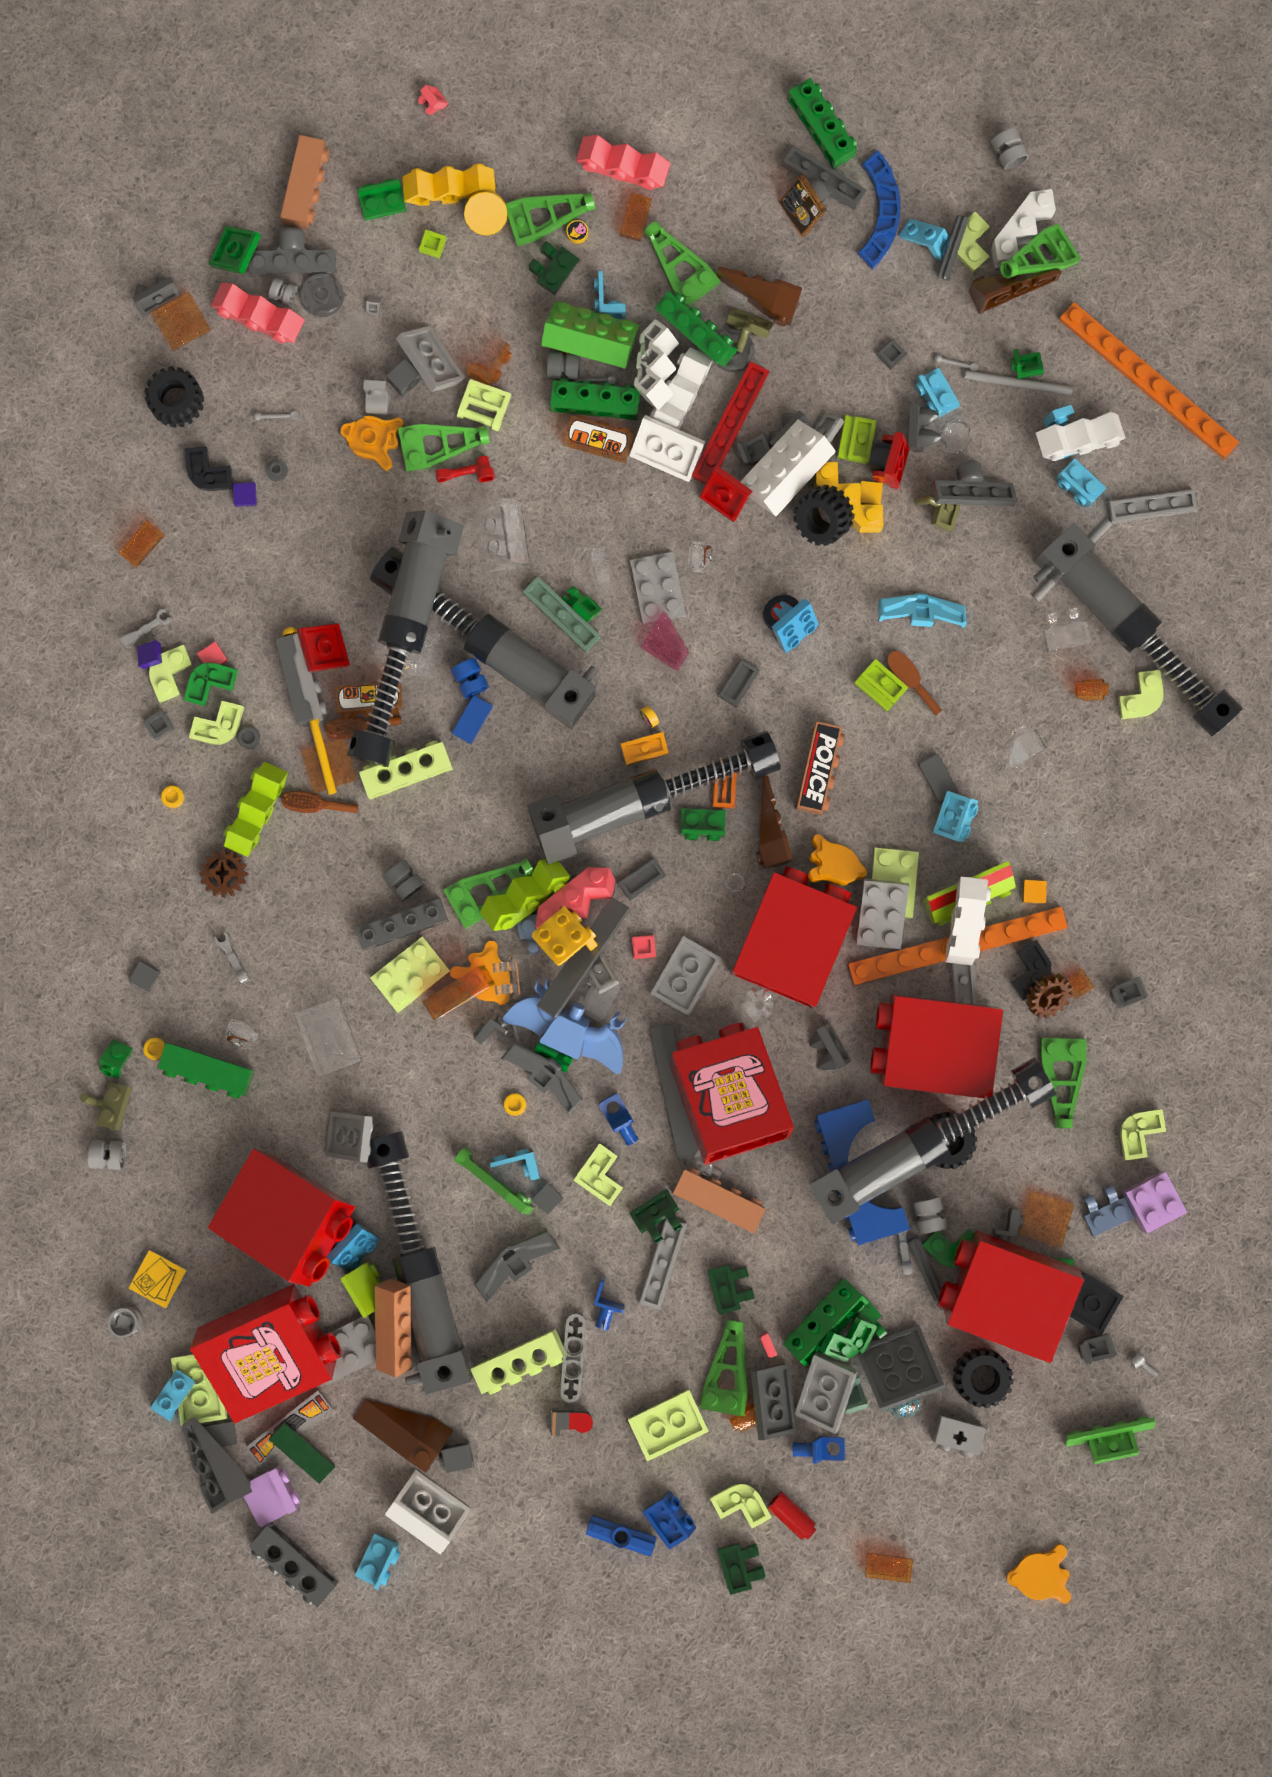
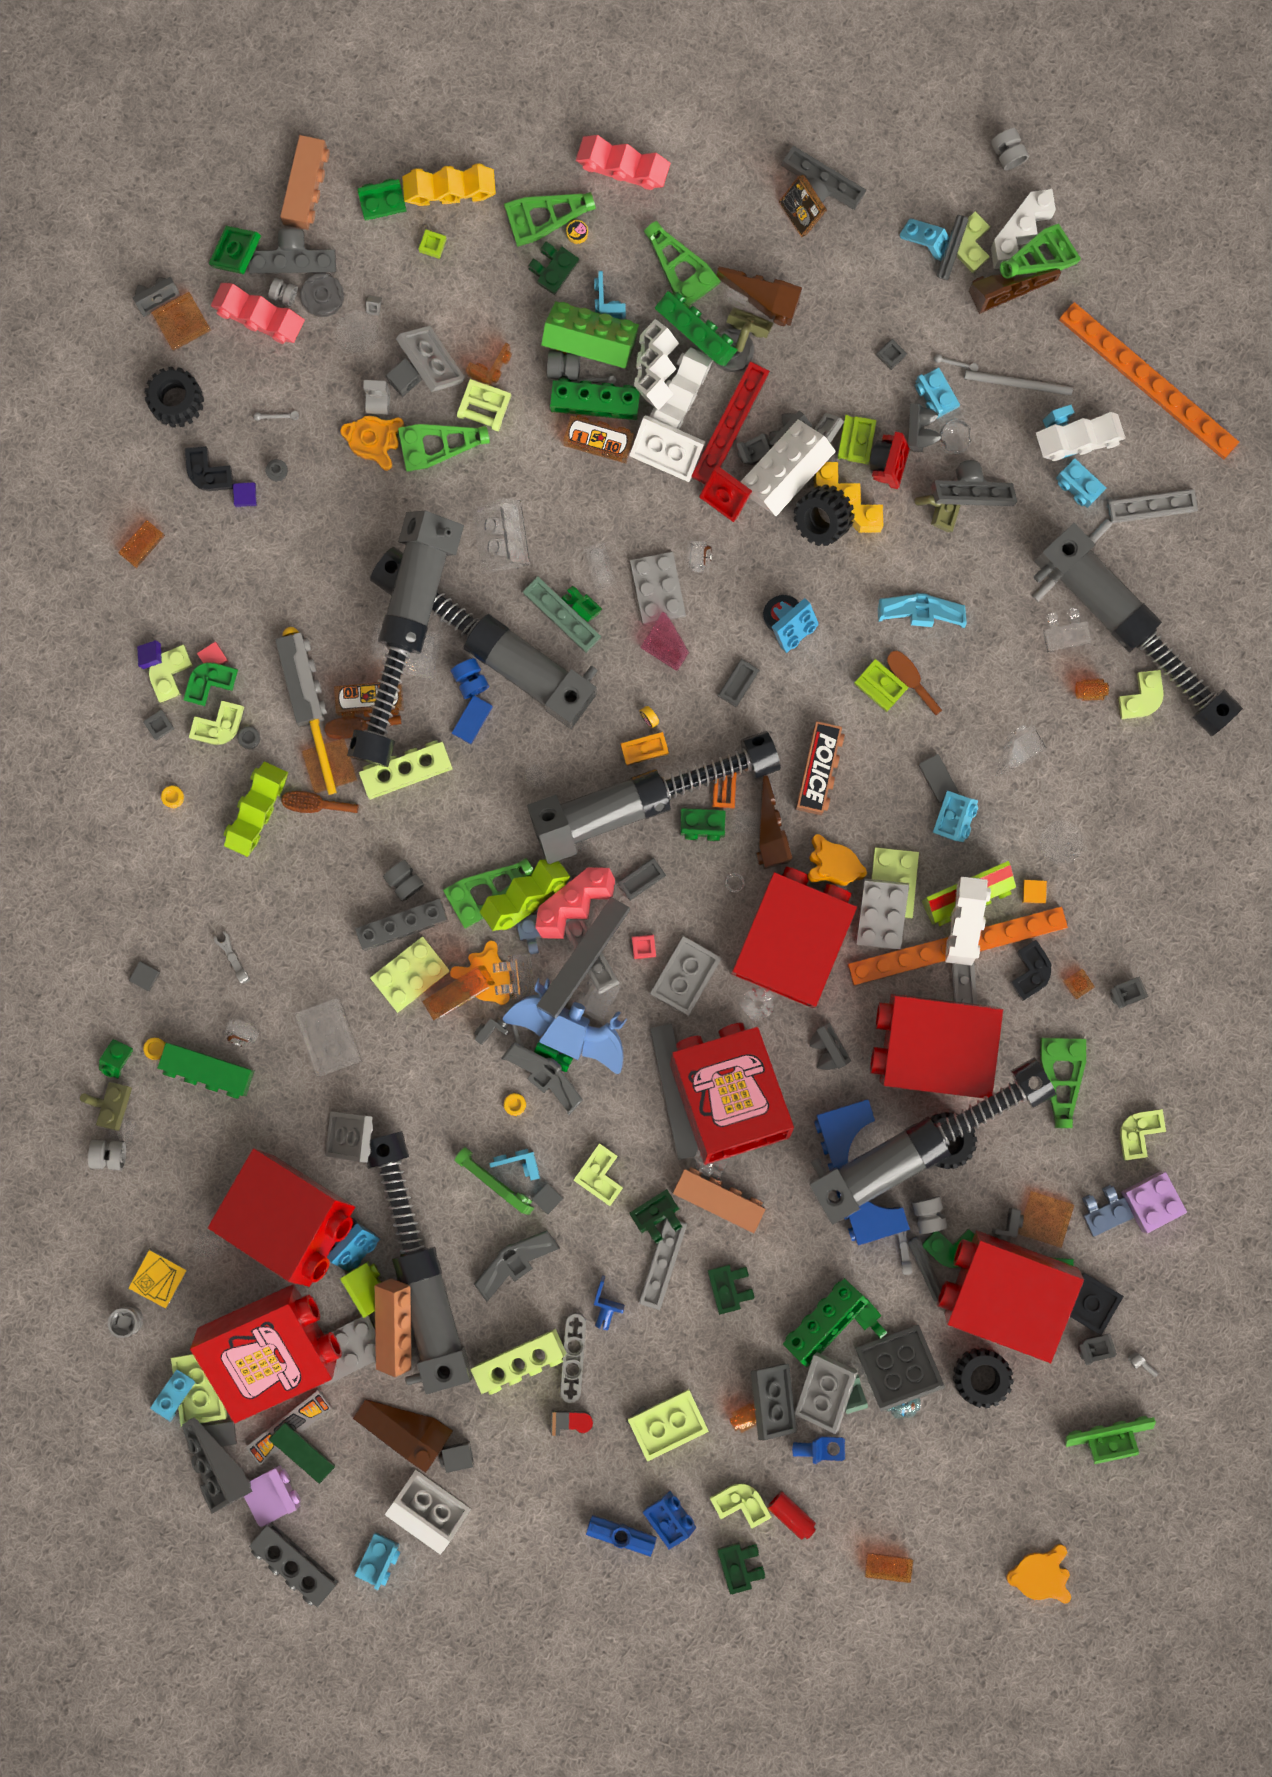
light grey piece [120,609,172,648] -> none
reddish brown gear [199,849,249,898] -> none
red plate [297,623,350,672] -> none
coral tile [418,85,449,115] -> none
red brick [435,456,495,483] -> none
yellow tile [464,191,508,236] -> none
yellow bracket [532,906,598,966] -> none
blue bracket [598,1093,639,1146] -> none
clear orange plate [620,193,652,242] -> none
bright green plate [700,1320,748,1416] -> none
coral tile [759,1332,777,1358] -> none
green brick [787,78,857,170] -> none
green plate [820,1316,878,1362] -> none
blue tile [858,150,901,270] -> none
yellow tile [860,481,883,505] -> none
light grey brick [932,1414,986,1457] -> none
green bracket [1010,349,1044,379] -> none
reddish brown gear [1026,973,1073,1019] -> none

